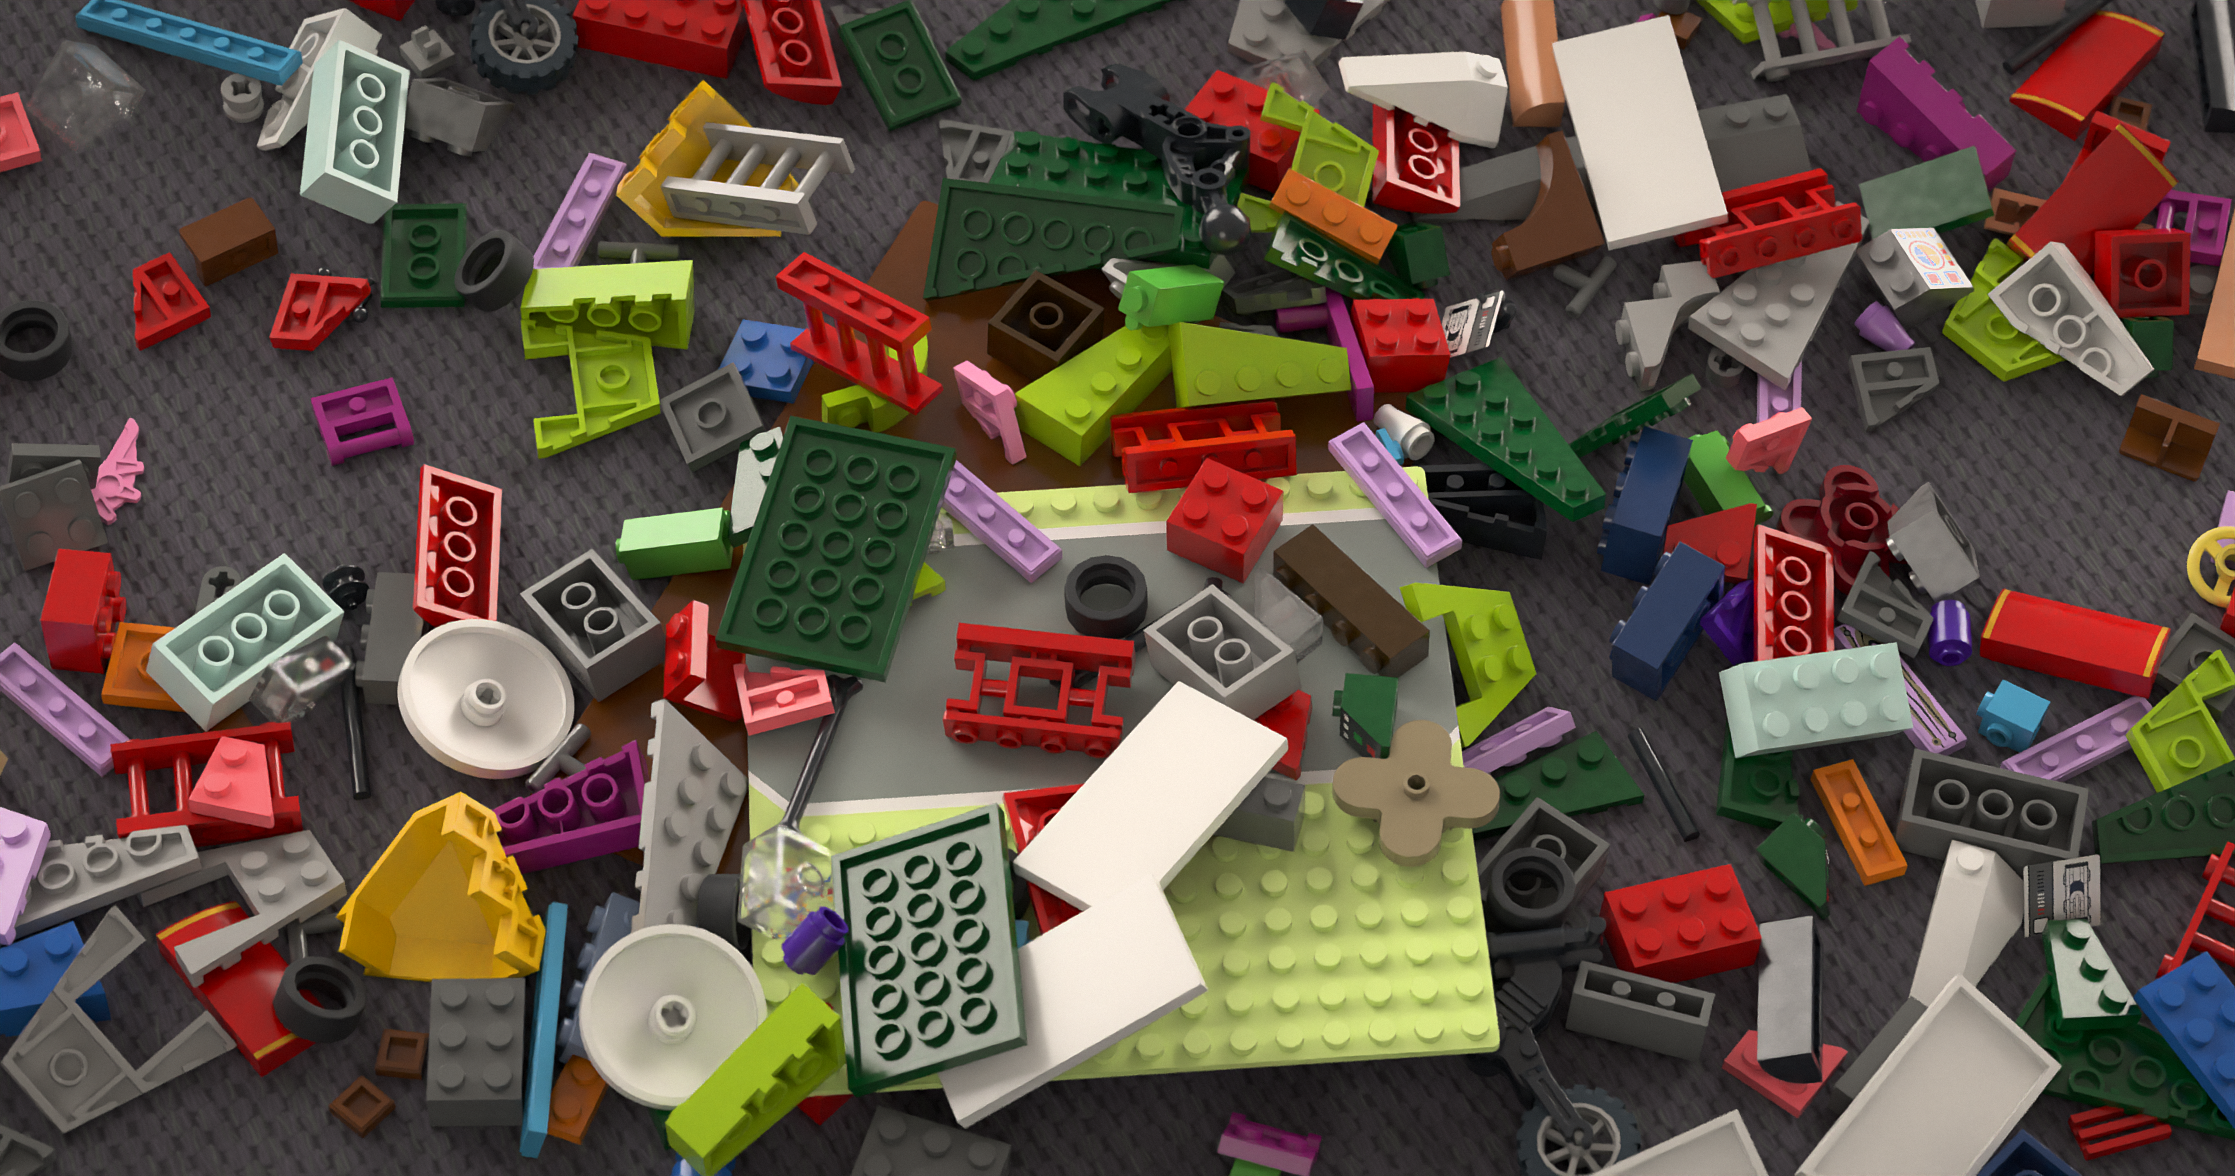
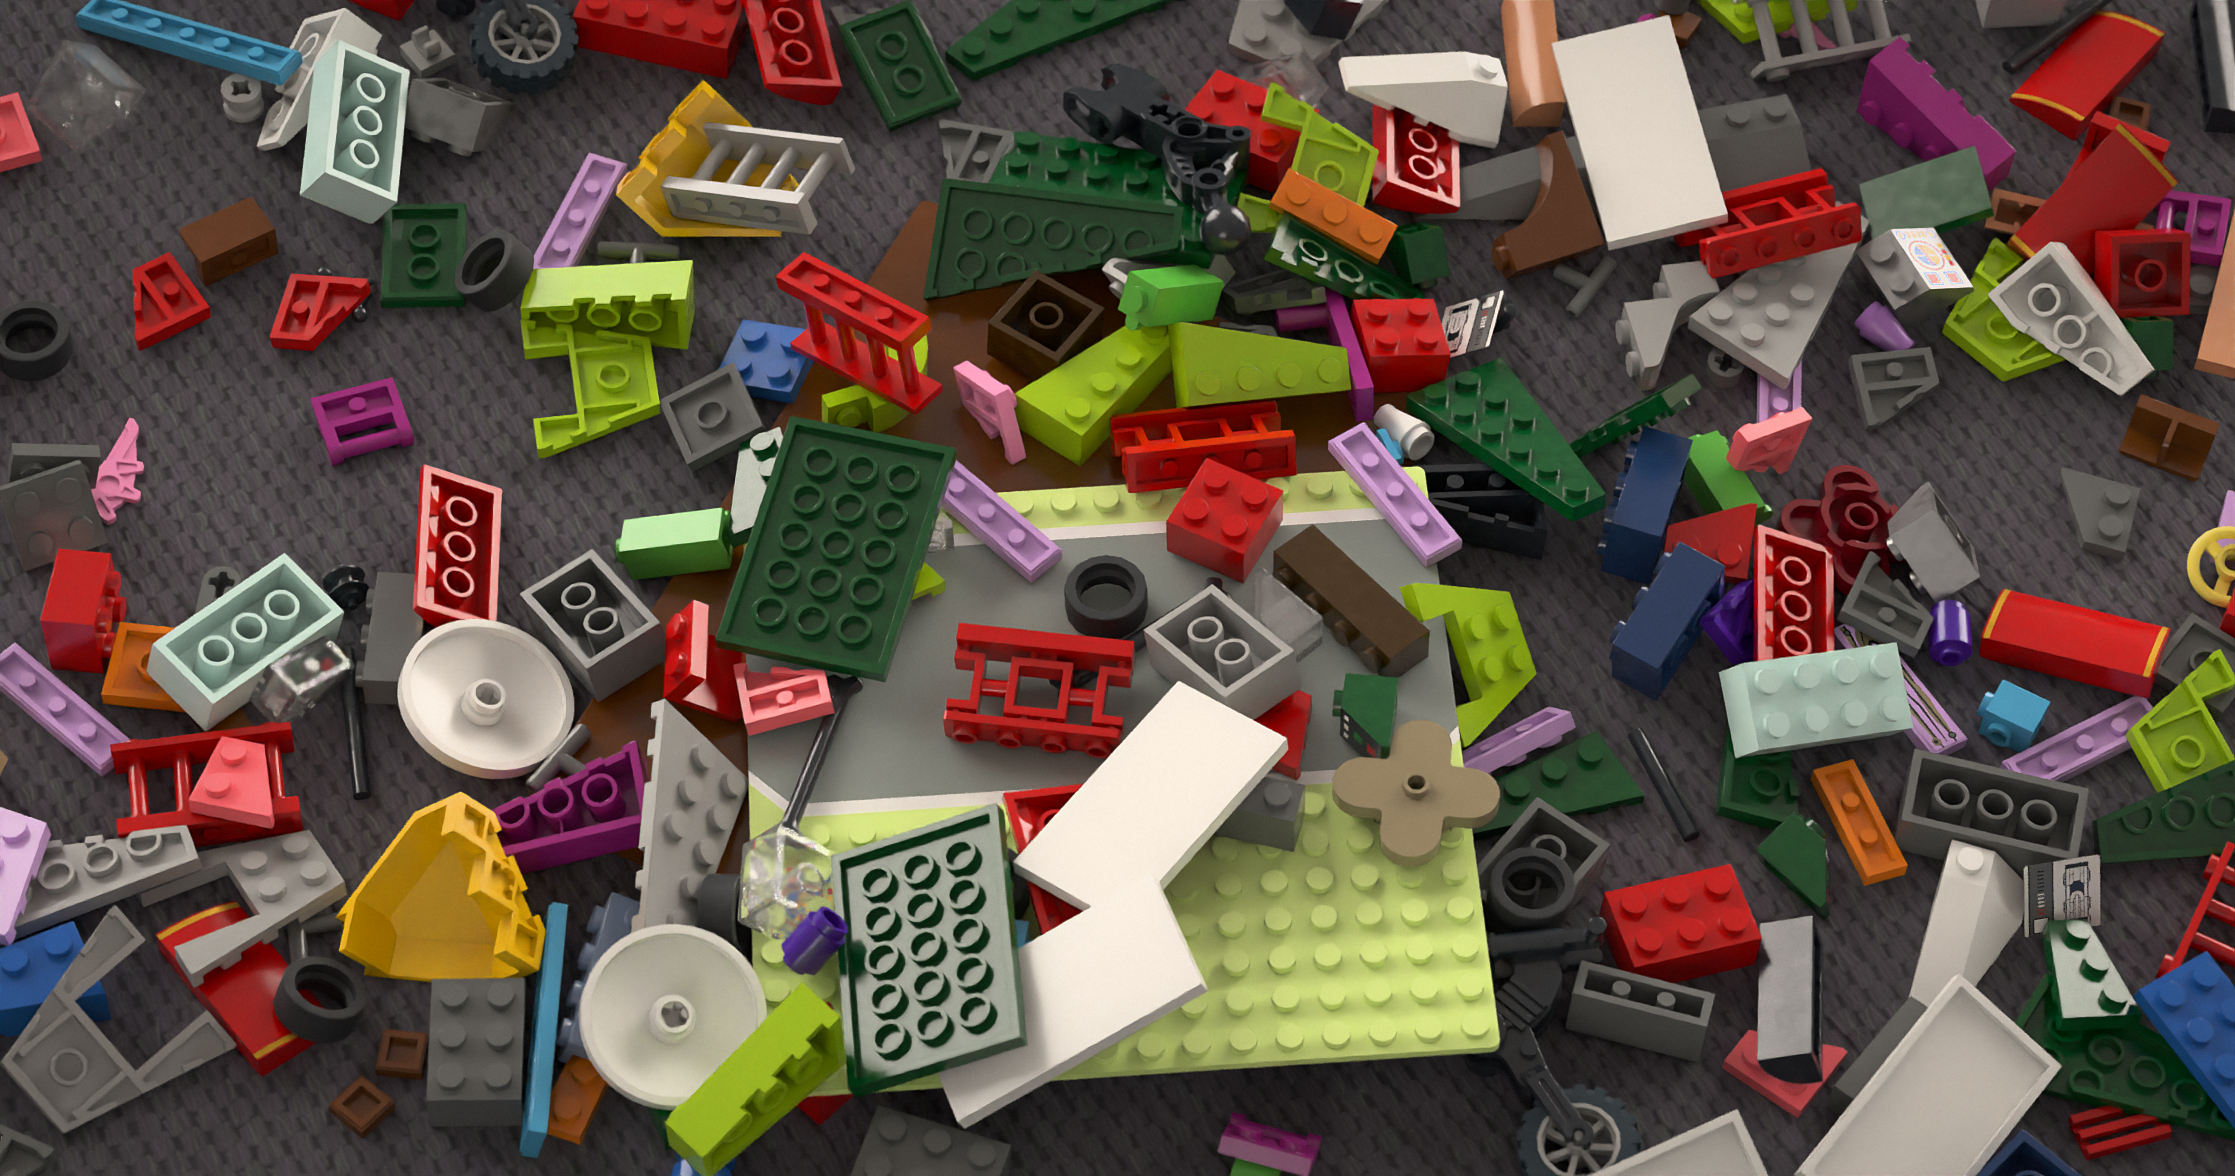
none -> dark grey wing [2058,467,2141,561]

